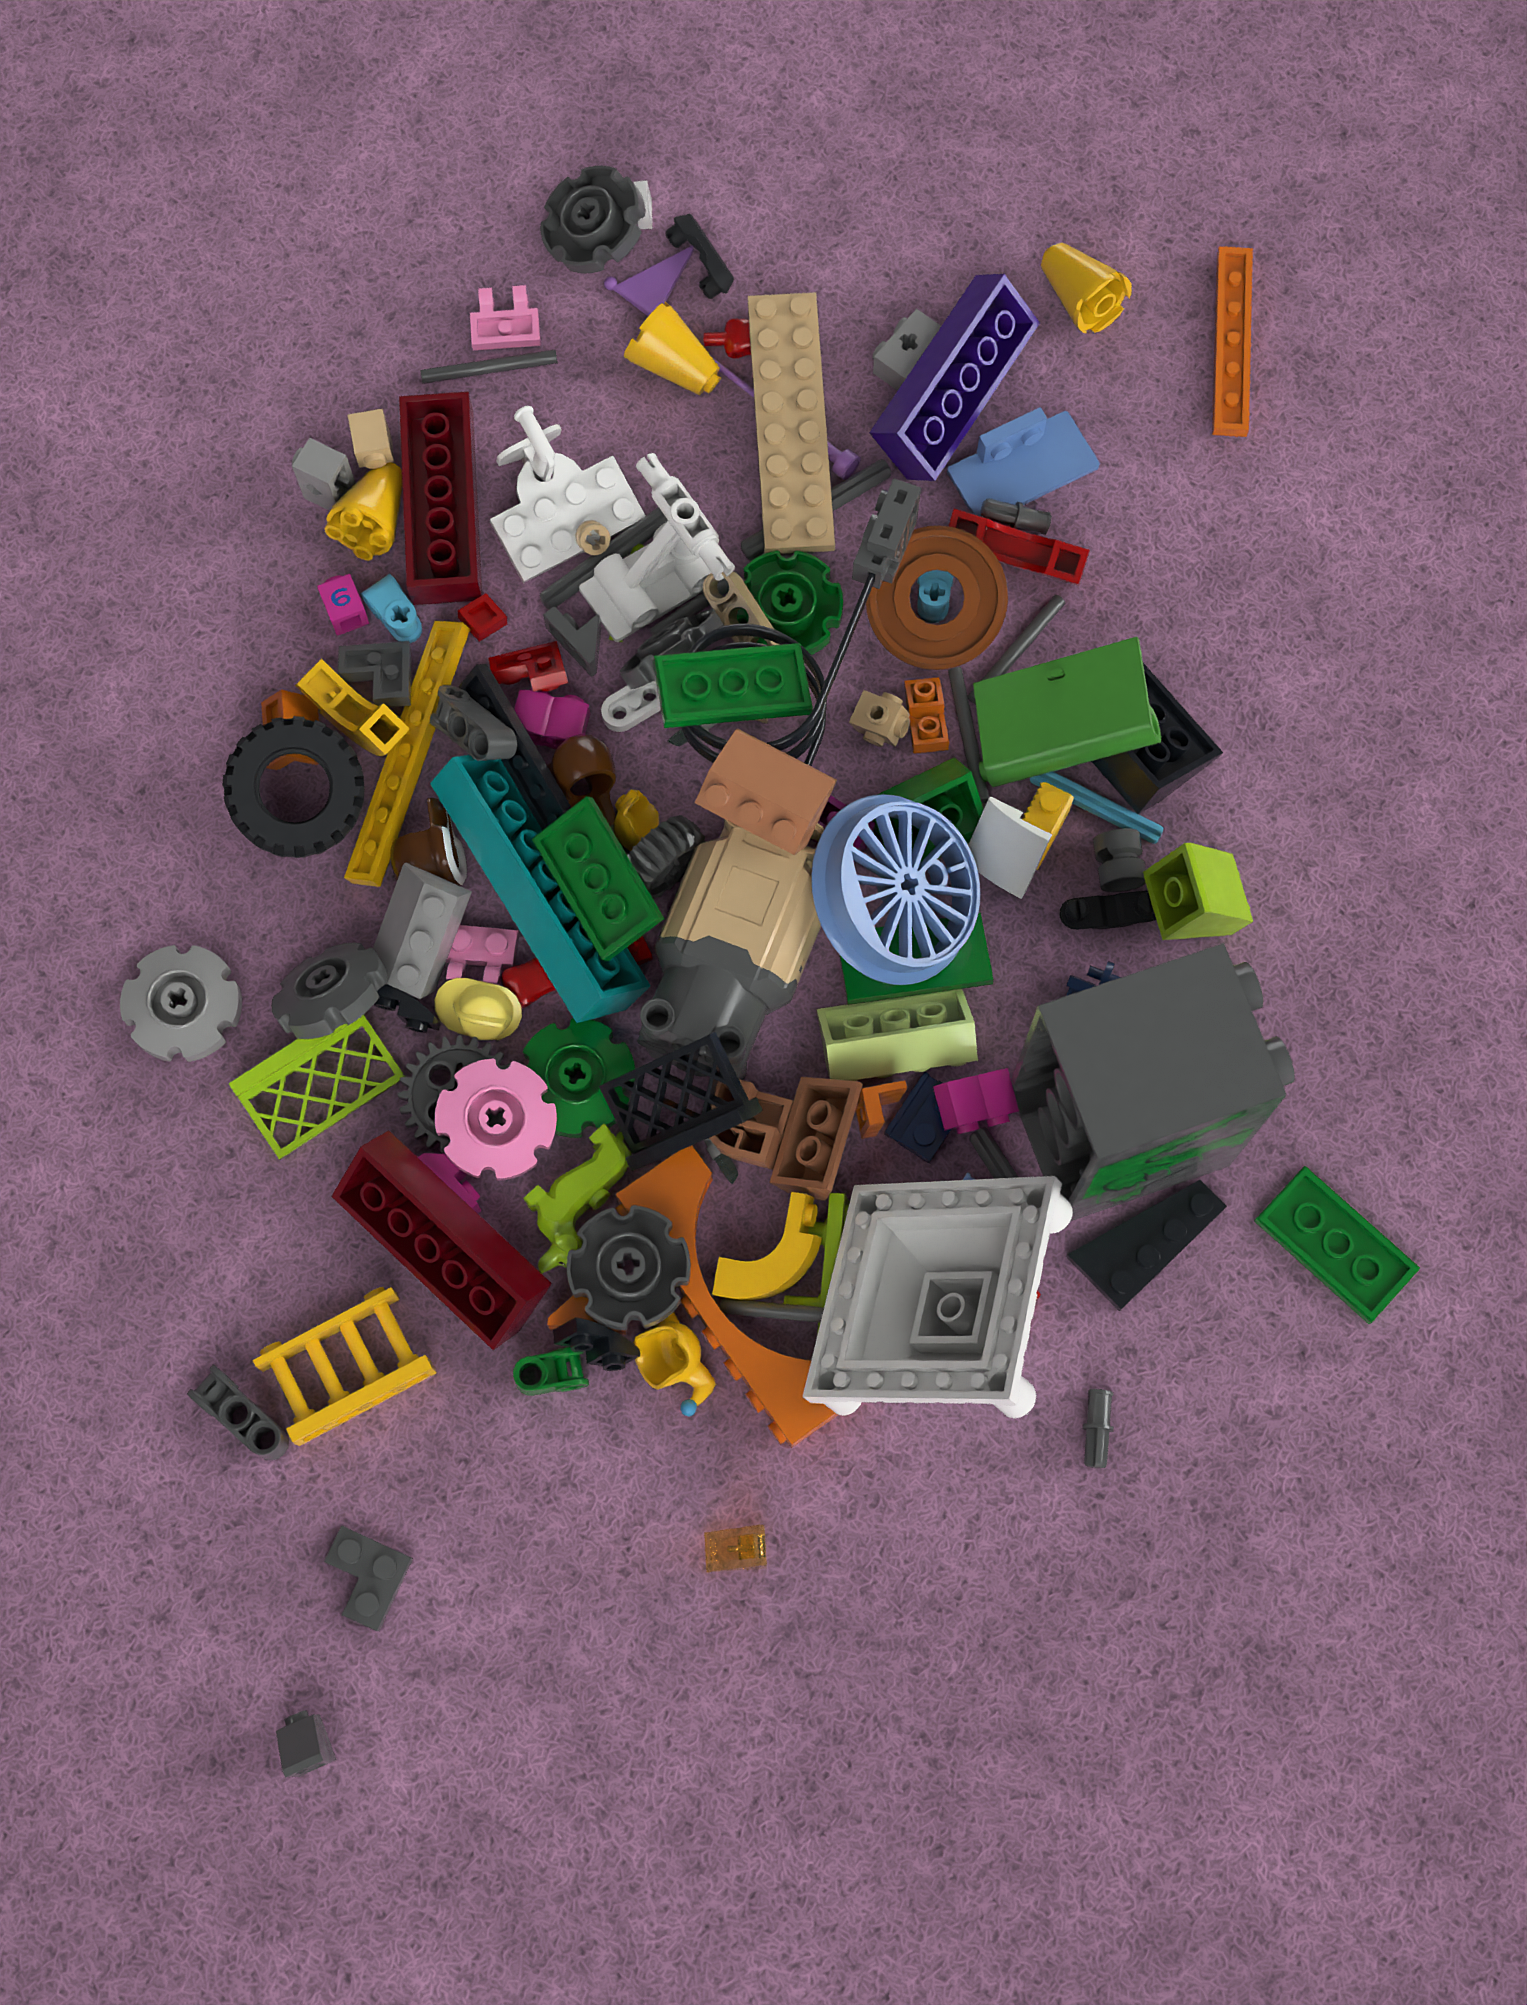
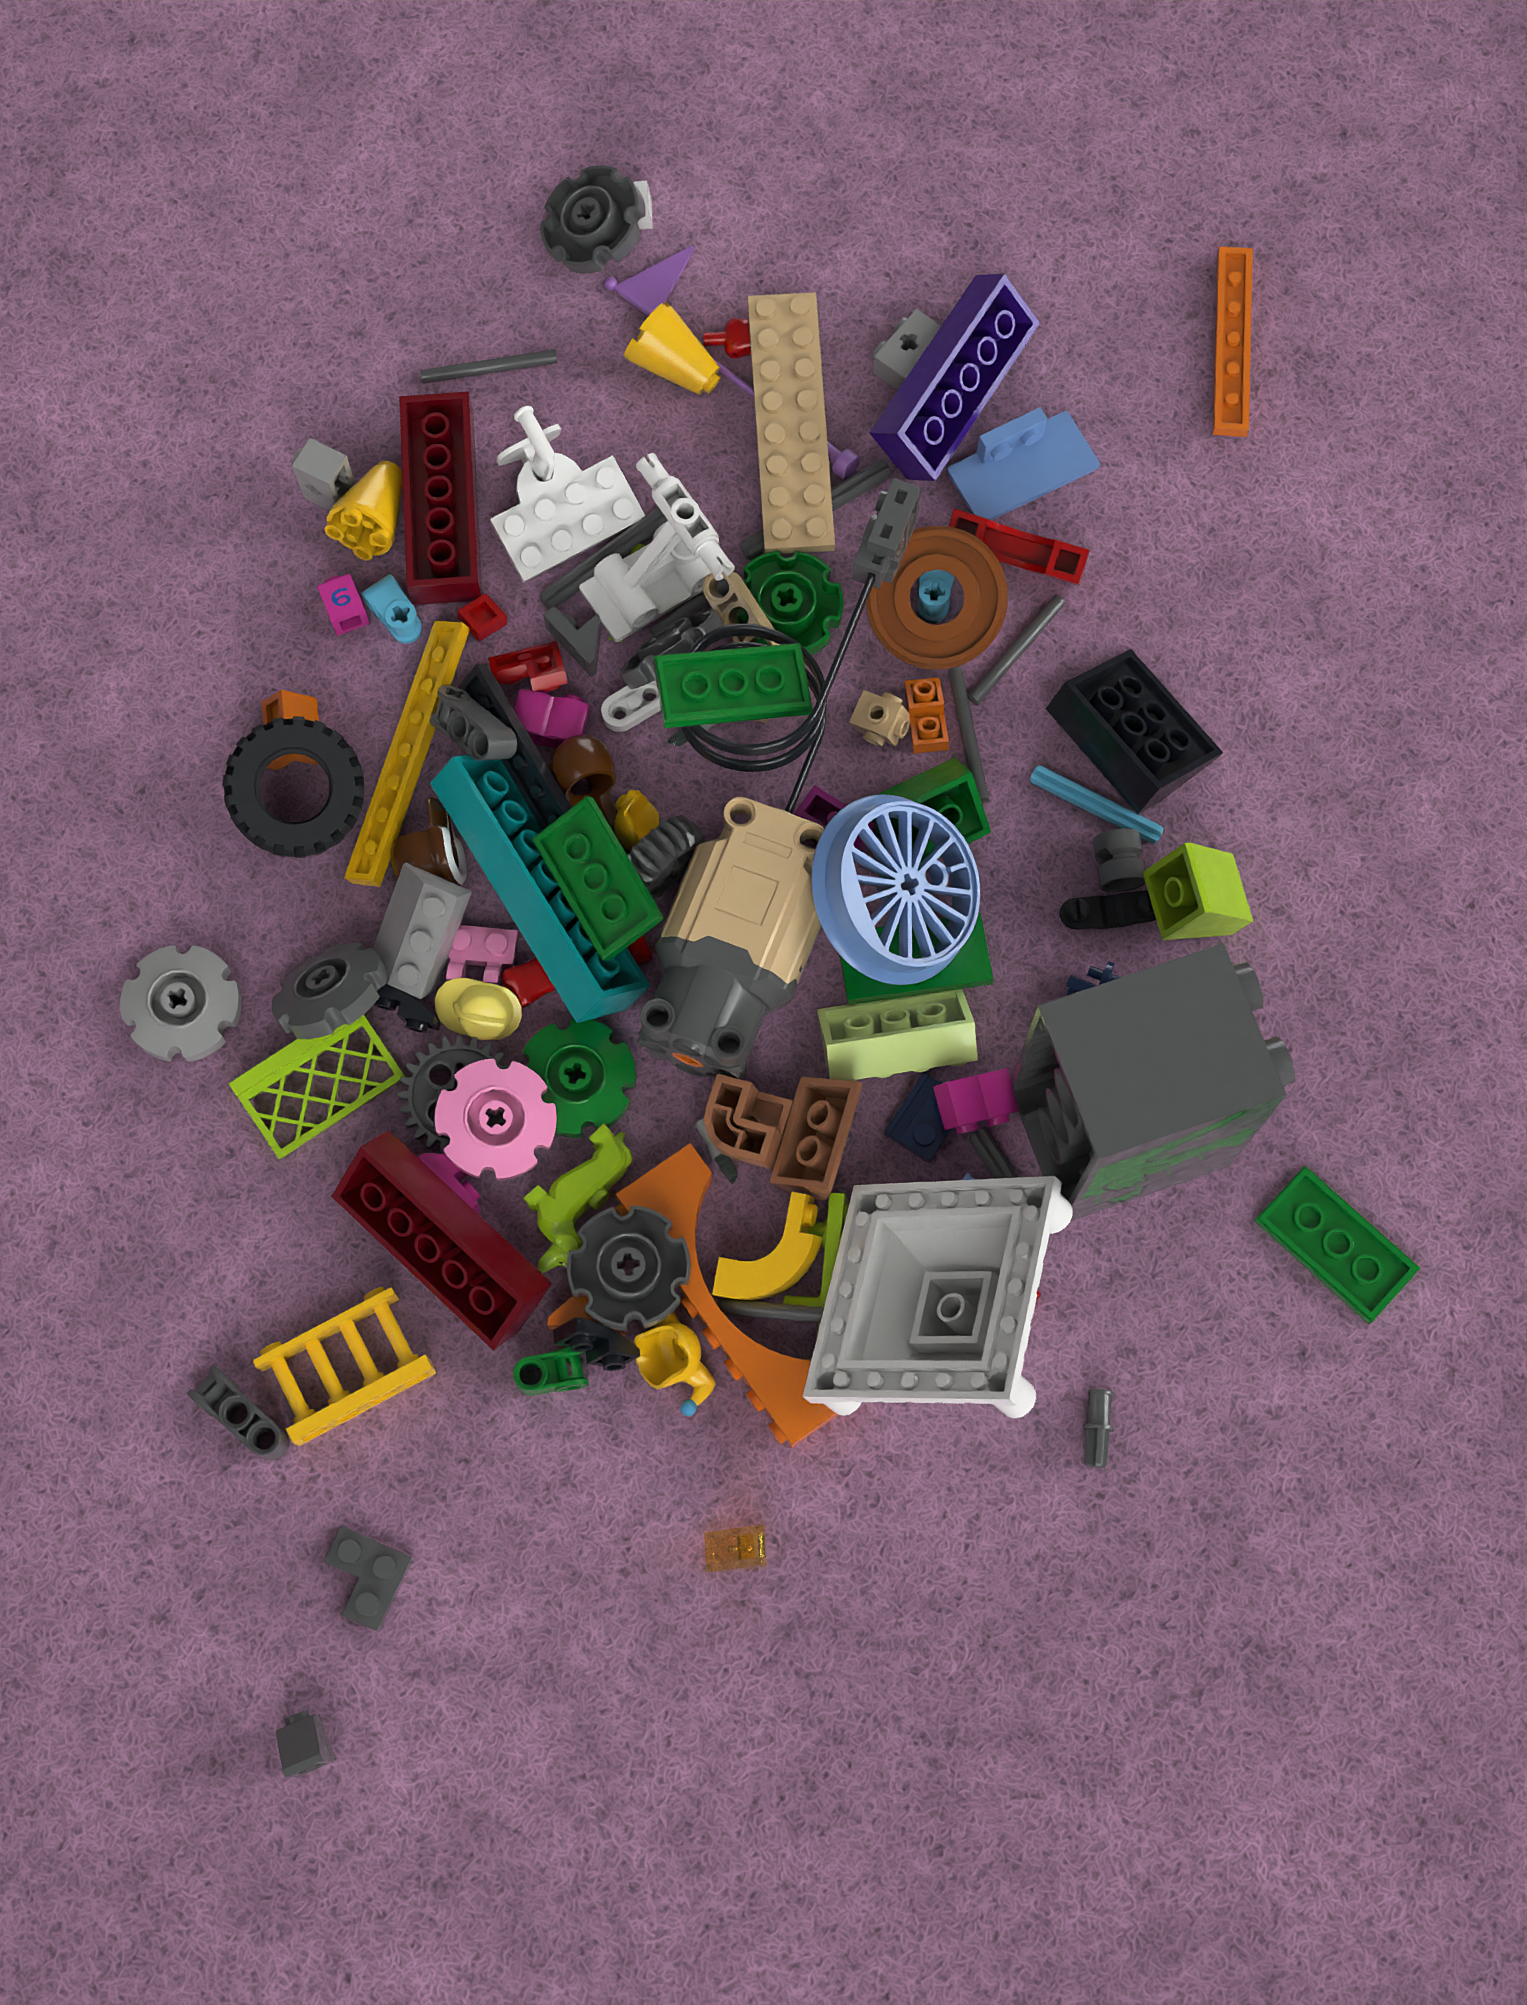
yellow arch [295,659,410,756] -> none
dark grey plate [338,641,411,707] -> none
tan slope [348,409,394,469] -> none
bright pink plate [470,285,541,351] -> none
tan bush [575,520,611,555] -> none
black fence [599,1032,763,1171] -> none
black piece [665,214,734,299] -> none
nougat slope [695,728,837,855] -> none
orange panel [855,1080,907,1139] -> none
white slope [968,796,1052,899] -> none
bright green door [973,636,1161,787] -> none
dark grey axle [980,498,1052,535] -> none
yellow brick [1022,782,1074,870] -> none
yellow cone [1041,243,1132,334] -> none
black wing [1066,1180,1227,1311] -> none

